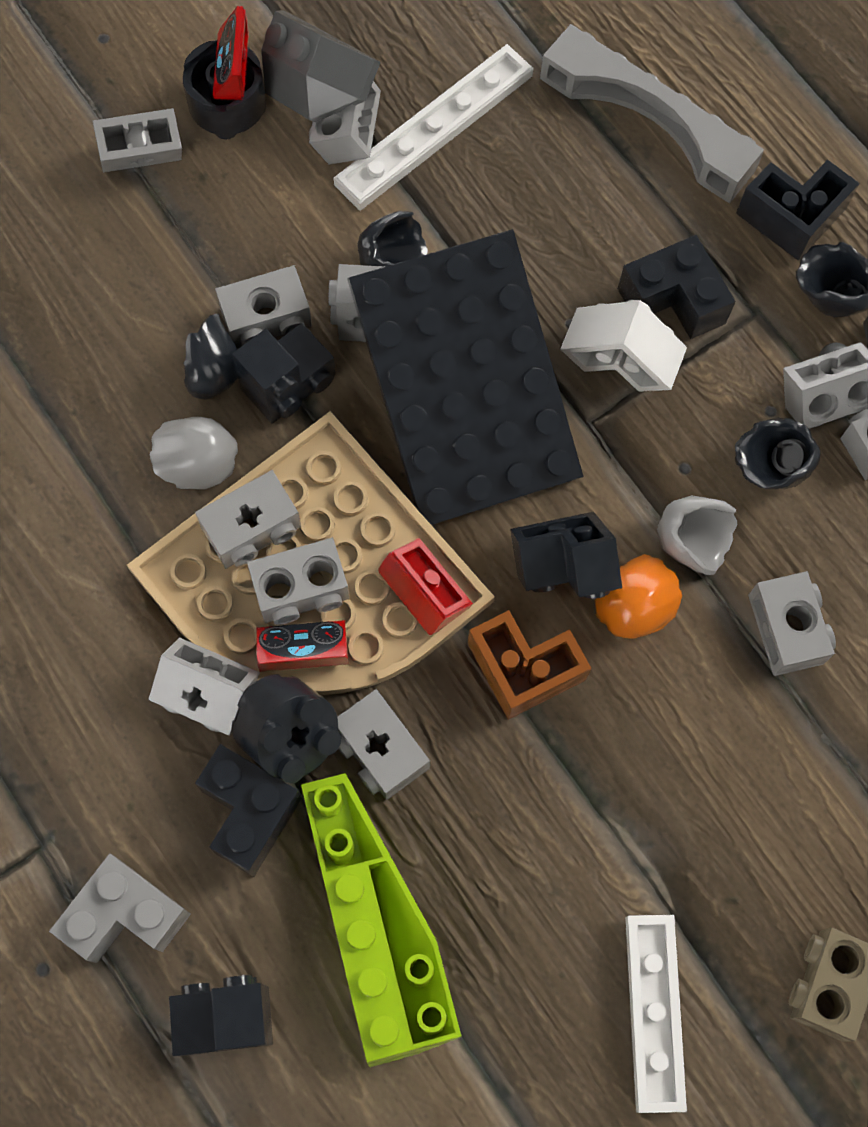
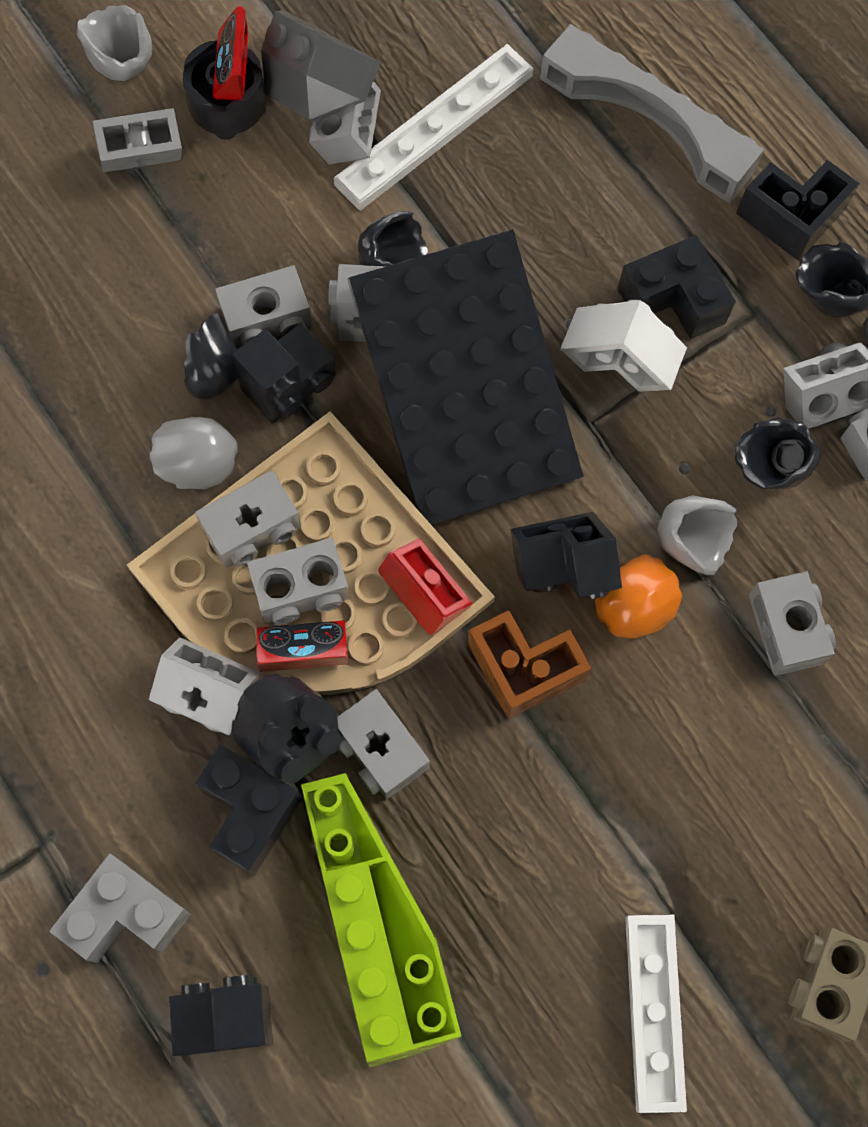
none -> light grey hair [76,5,152,81]

